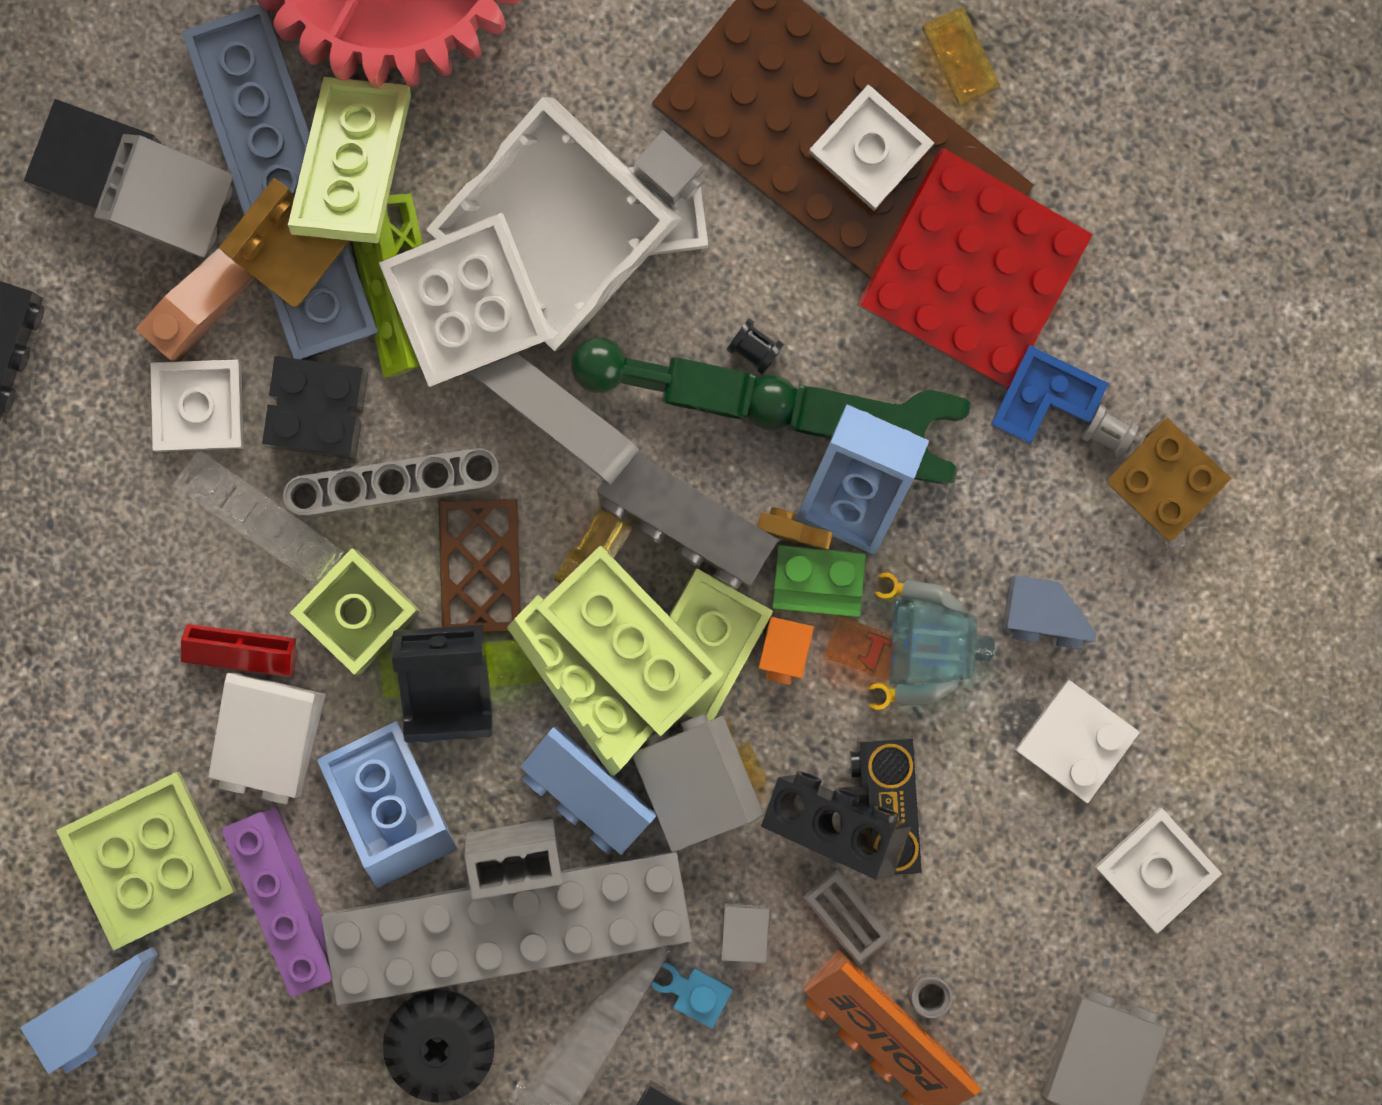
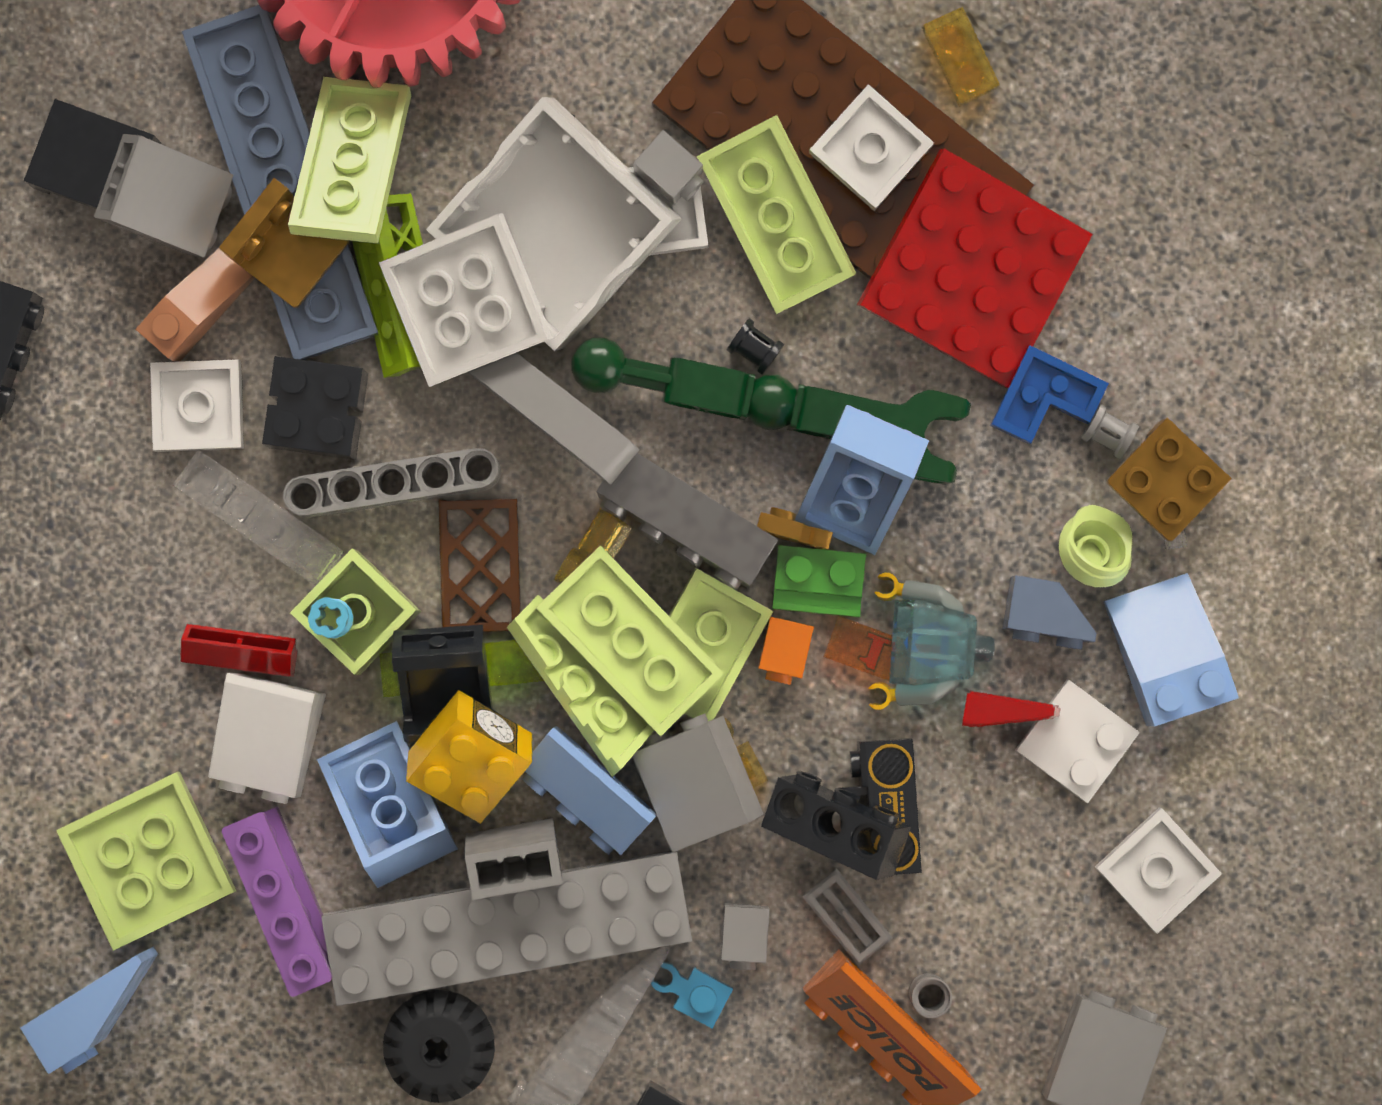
none -> medium azure bush [308,597,354,639]
none -> yellow brick [406,690,532,824]
none -> yellowish green plate [697,115,856,314]
none -> red slope [962,691,1061,728]
none -> yellowish green hat [1059,505,1132,587]
none -> light blue slope [1103,573,1239,727]

